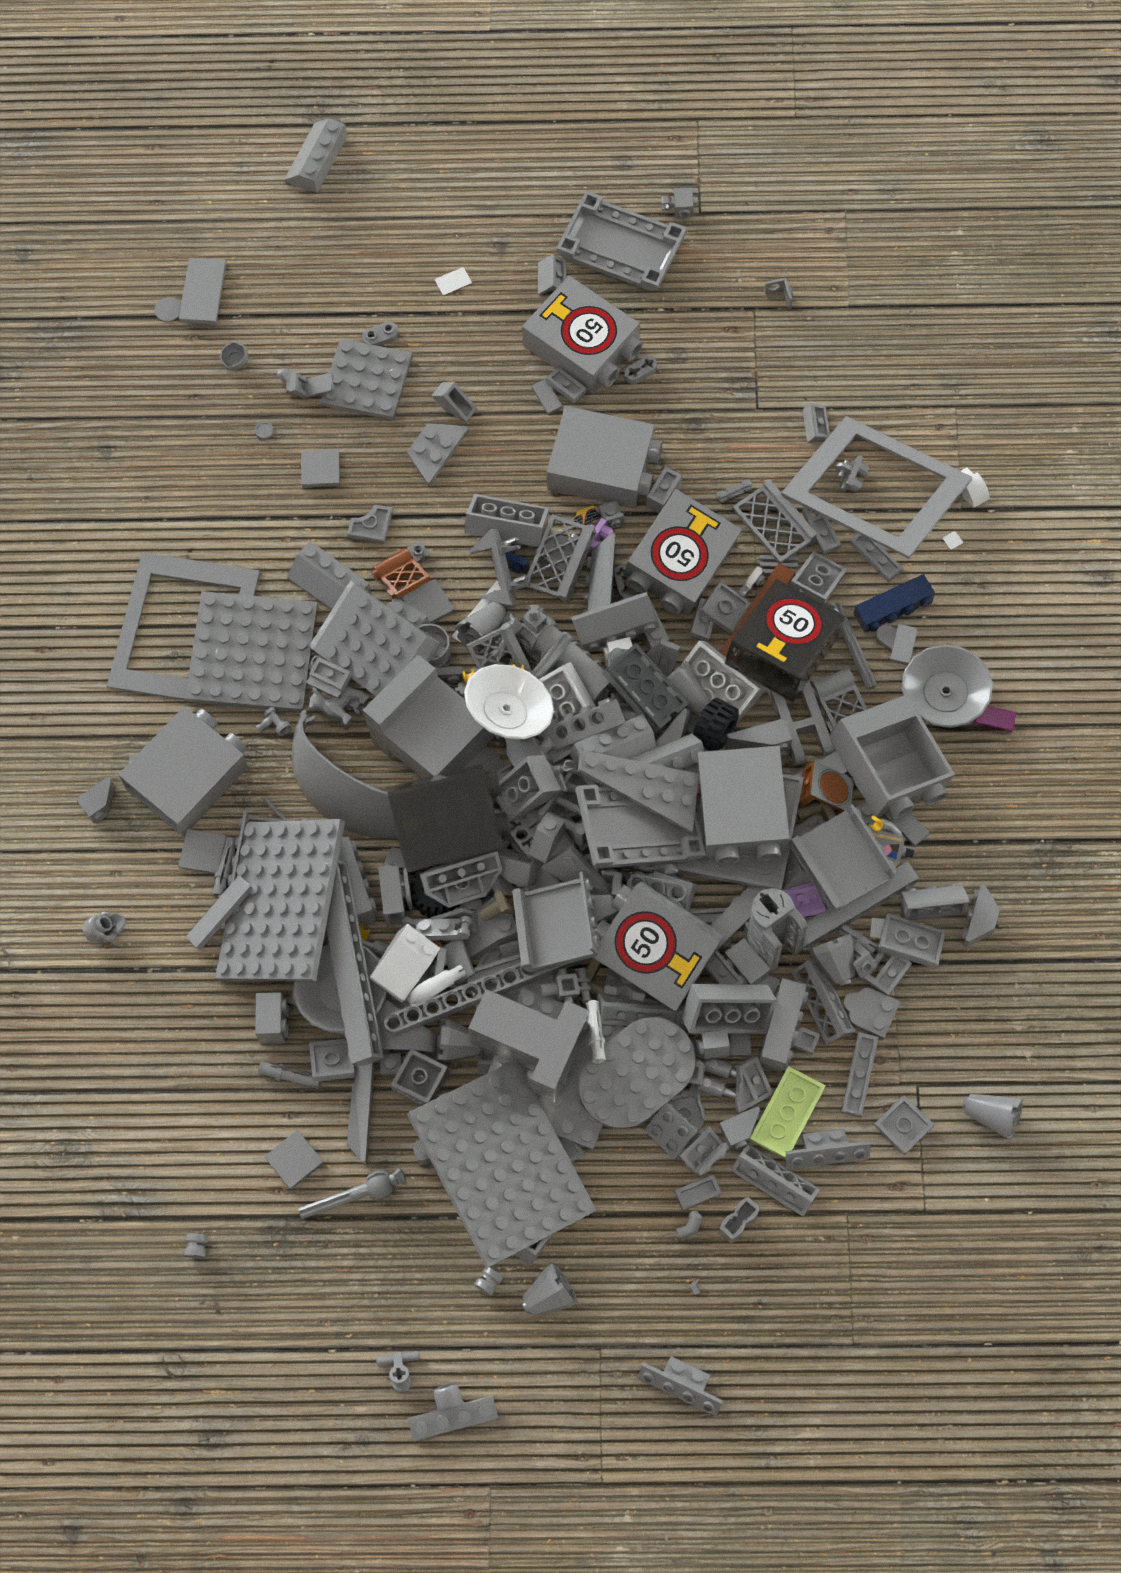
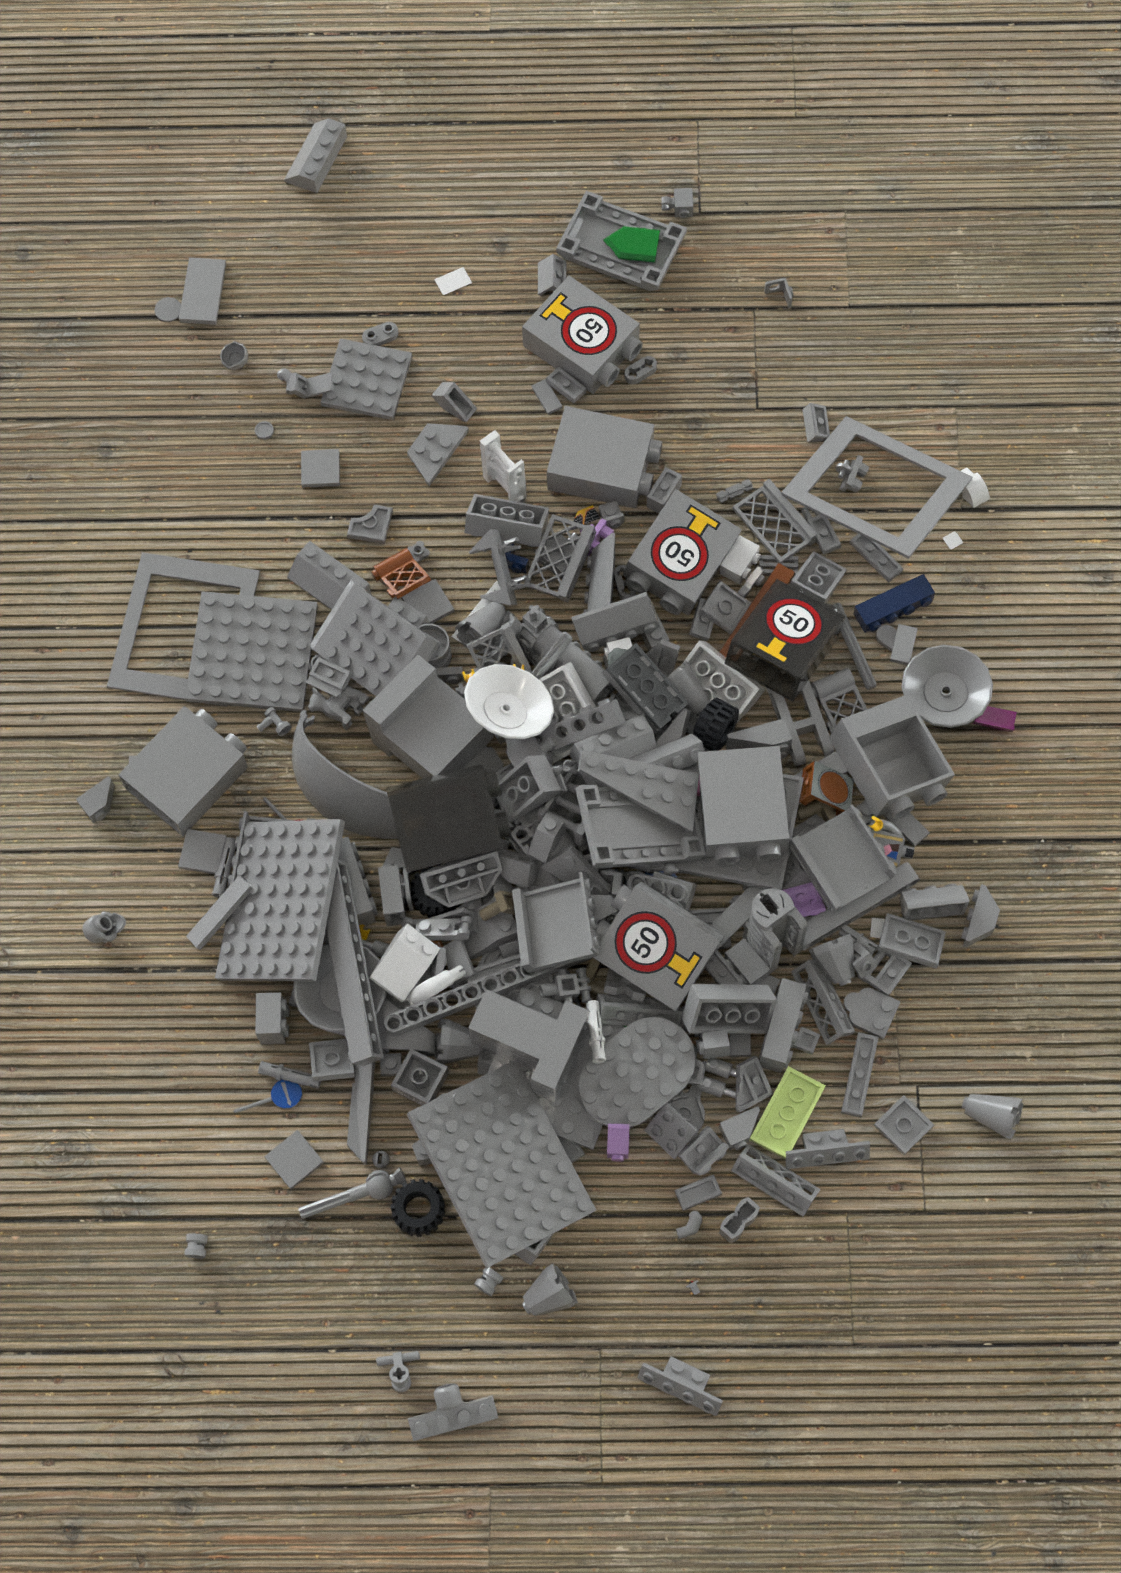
none -> blue piece [233,1080,302,1113]
none -> light grey hinge [372,1151,390,1169]
none -> black tyre [391,1179,445,1237]
none -> white fence [480,430,527,503]
none -> green tile [603,226,660,263]
none -> lavender slope [607,1124,629,1162]
none -> white brick [720,535,761,584]

